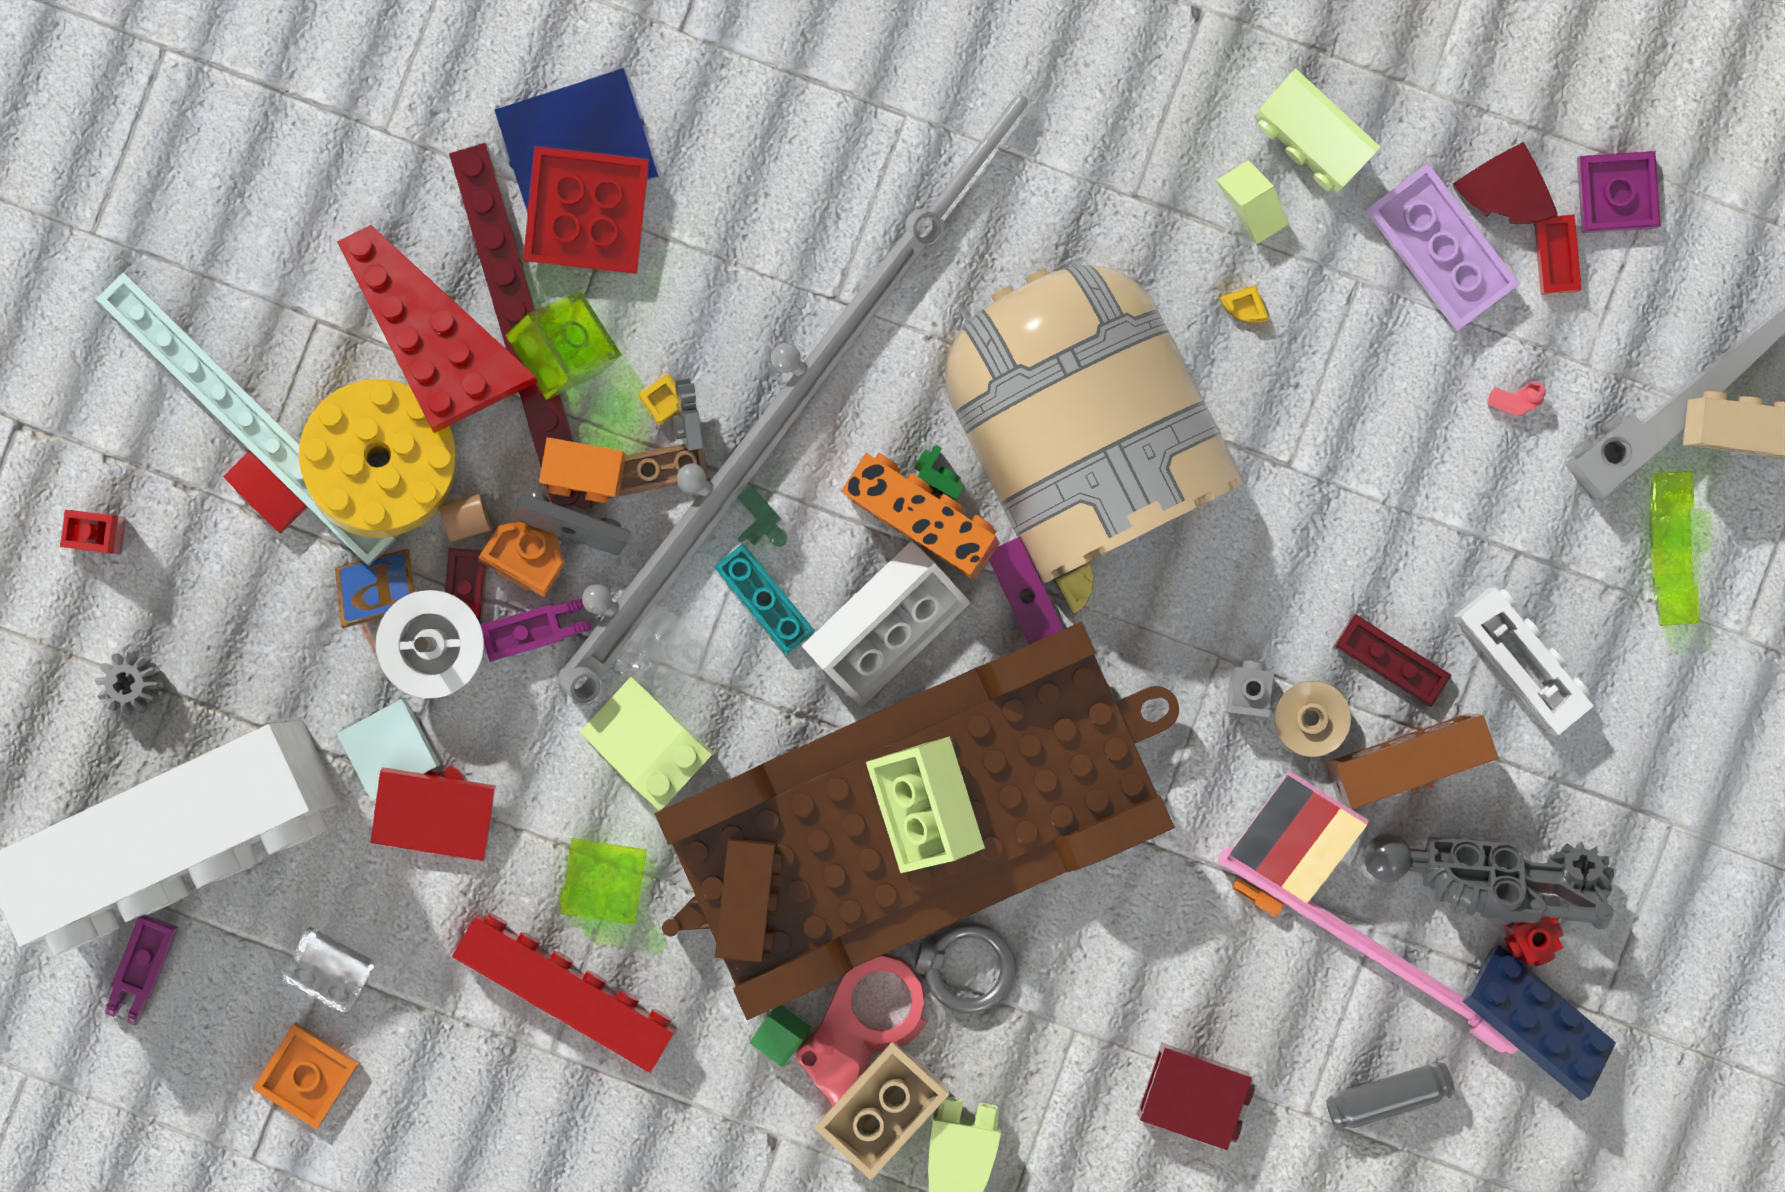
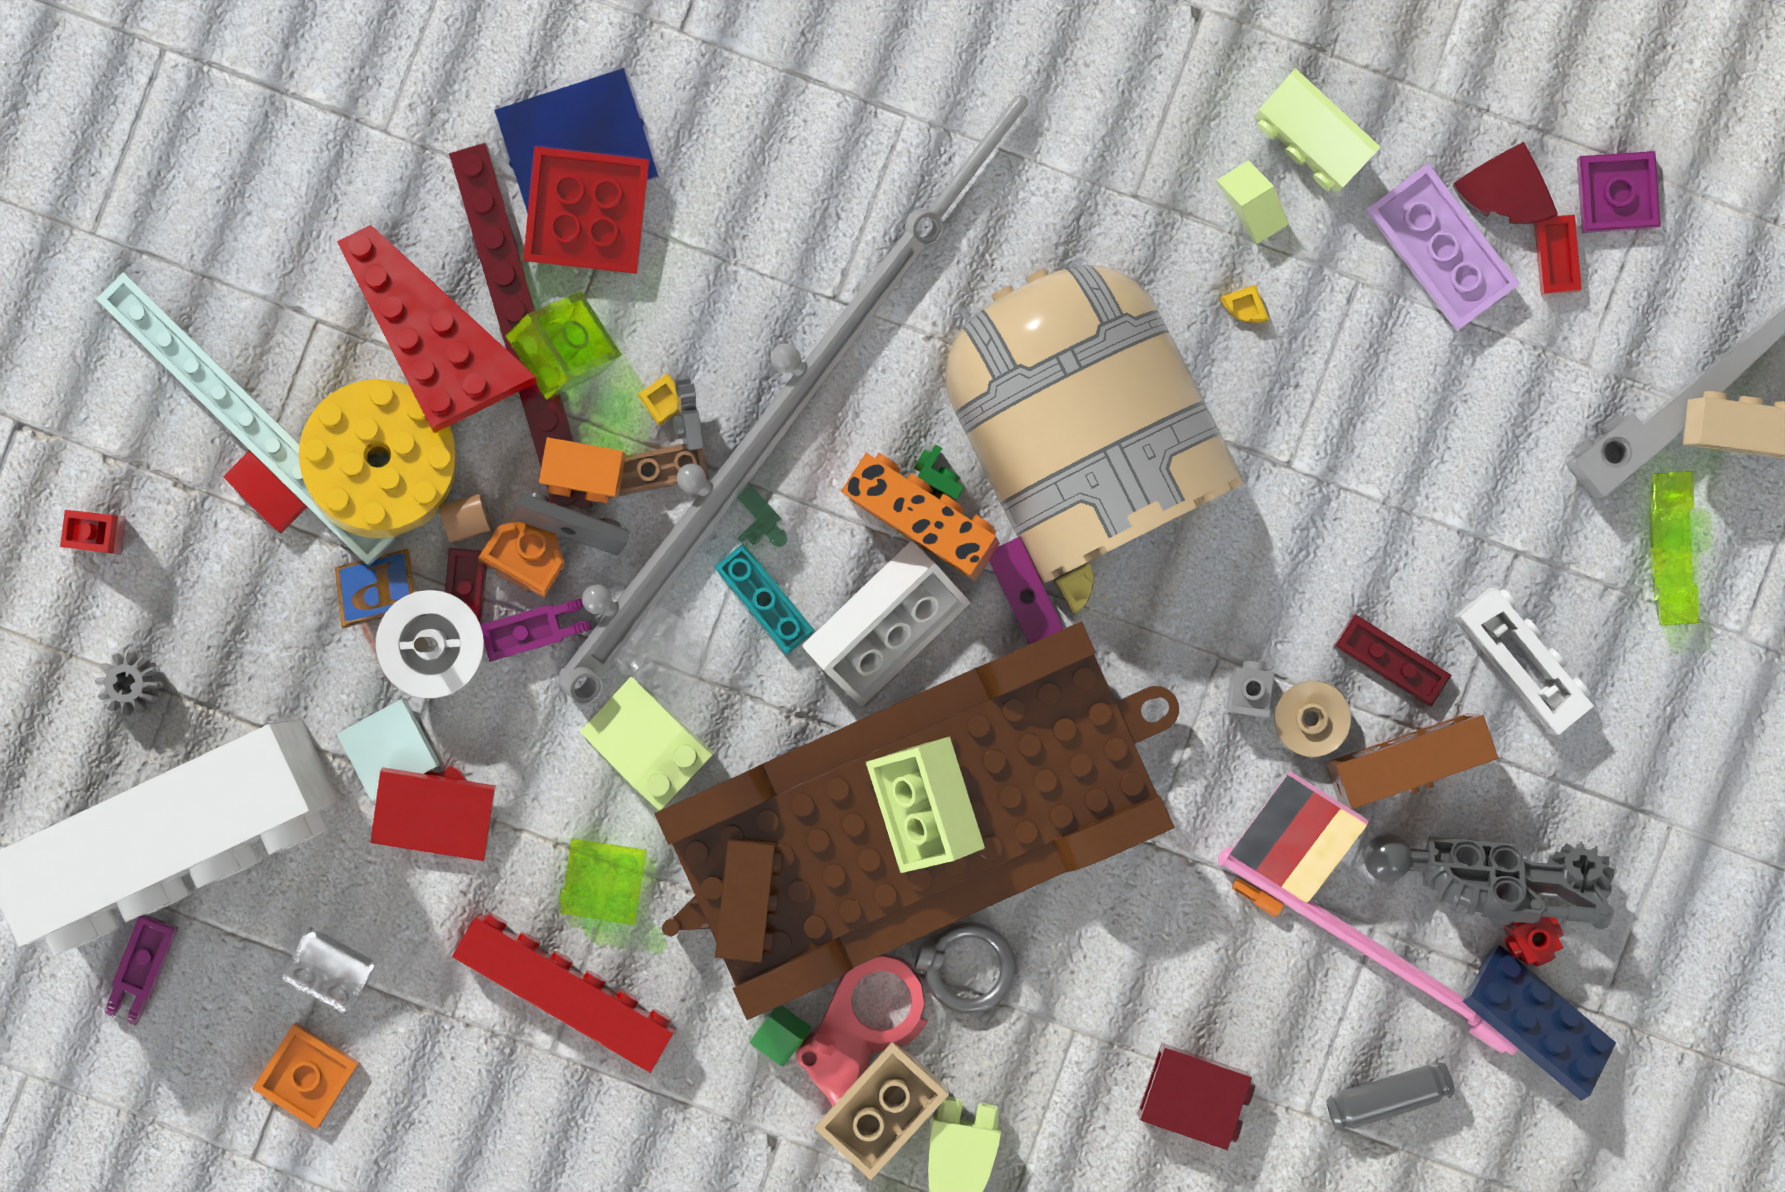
coral arm [1487,382,1546,416] -> none

